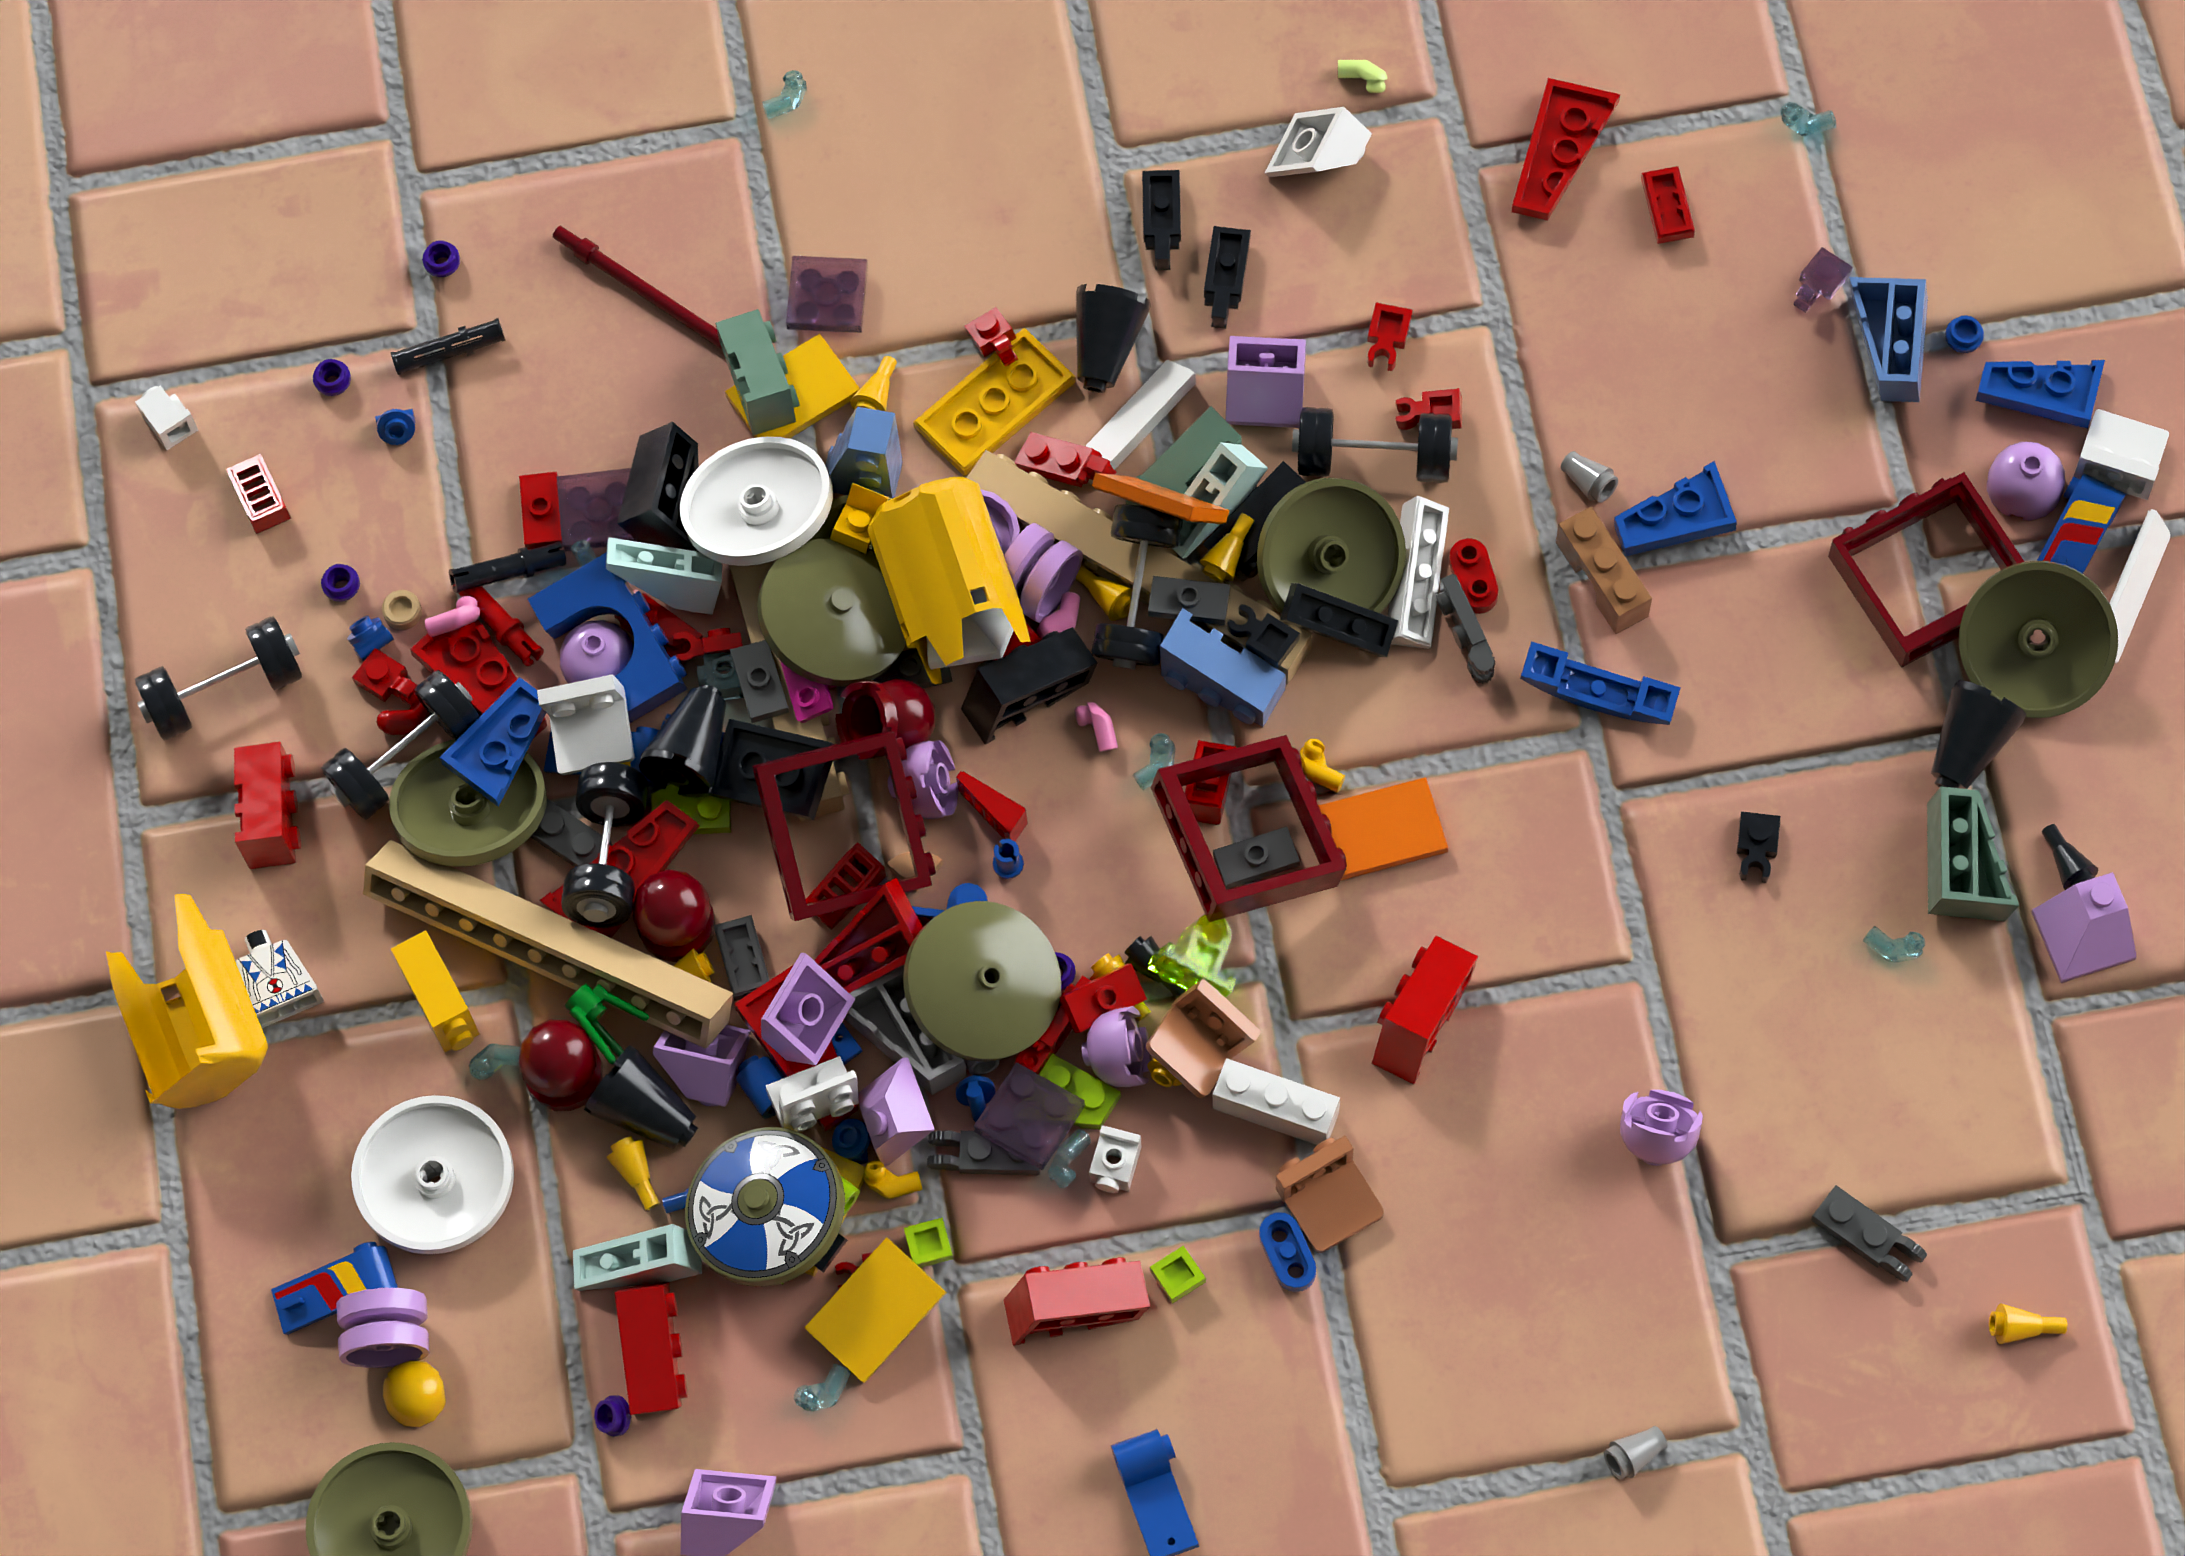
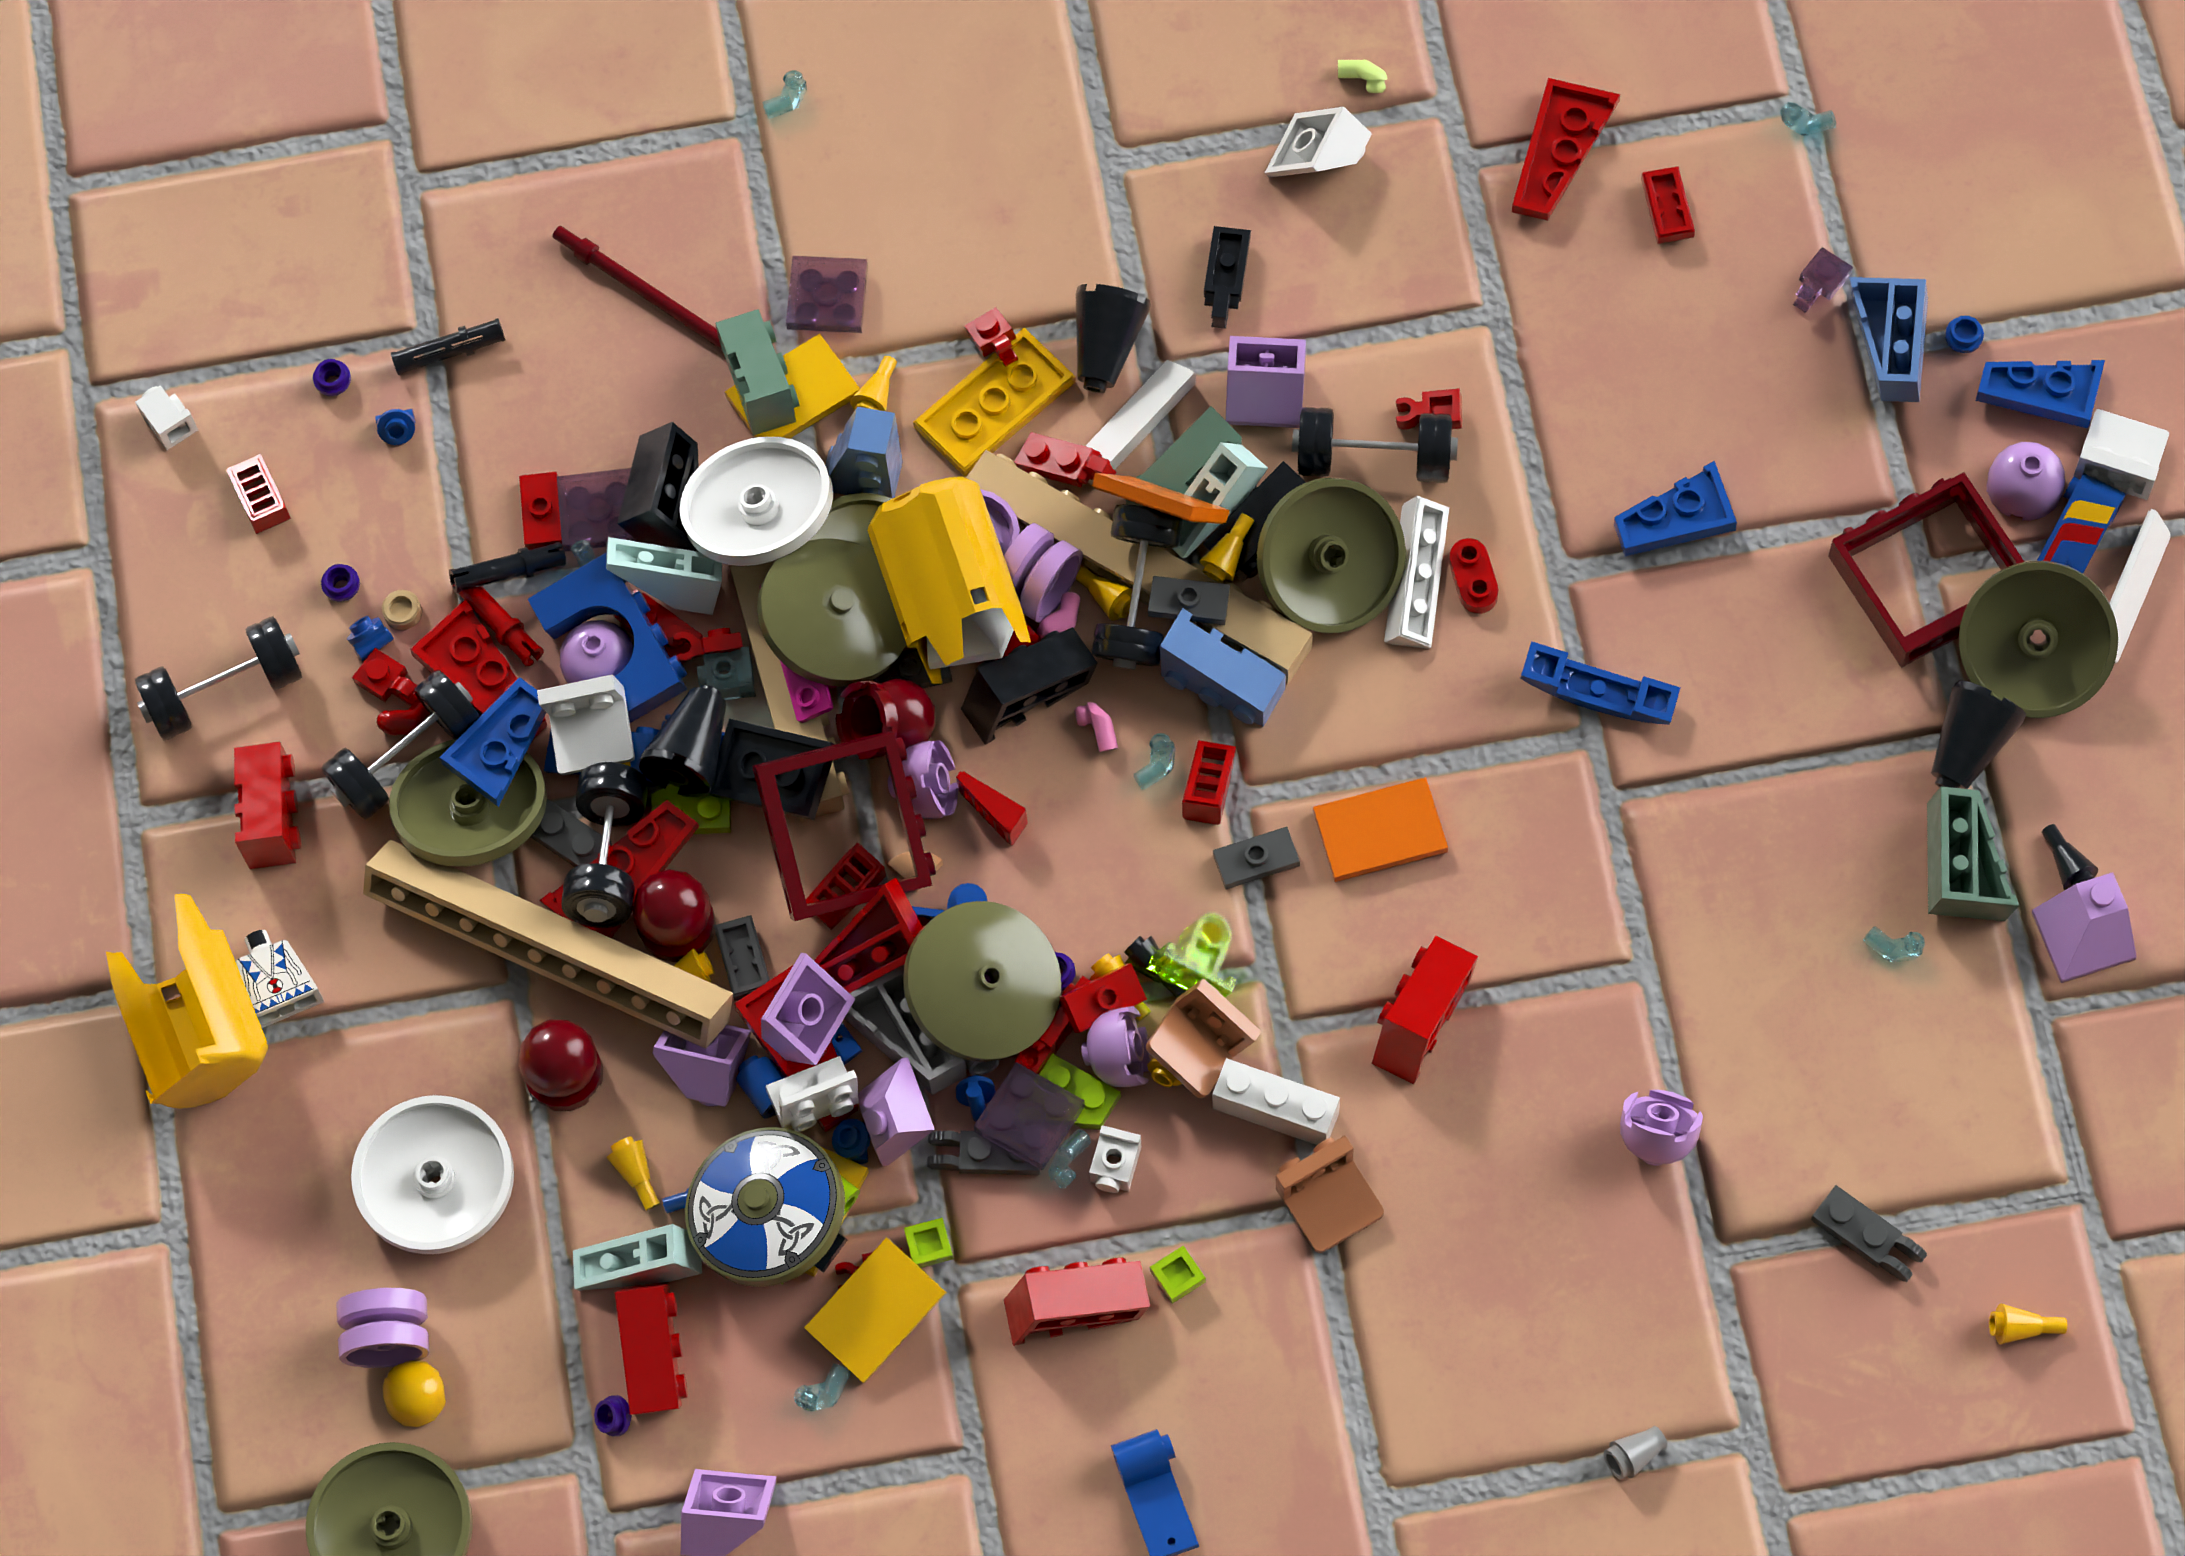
blue door [271,1242,398,1335] -> none
yellow brick [391,930,480,1052] -> none
dark purple plate [422,241,460,277] -> none
bright pink arm [425,596,480,637] -> none
clear light blue arm [469,1044,520,1080] -> none
green plant [565,984,649,1065] -> none
black cone [584,1045,698,1149] -> none
dark grey plate [730,640,789,723] -> none
yellow slope [830,483,891,554] -> none
yellow arm [864,1160,923,1199] -> none
blue pin [992,839,1024,879] -> none
black hinge [1142,170,1181,270] -> none
dark red window [1150,735,1347,922] -> none
black plate [1227,604,1300,668] -> none
blue plate [1259,1212,1316,1292] -> none
black plate [1280,583,1398,657] -> none
yellow arm [1300,739,1345,793] -> none
red plate [1367,302,1413,371] -> none
dark grey hinge [1436,574,1496,684] -> none
medium nougat arch [1556,506,1652,634] -> none
light grey cone [1560,451,1618,503] -> none
black plate [1736,811,1781,883] -> none

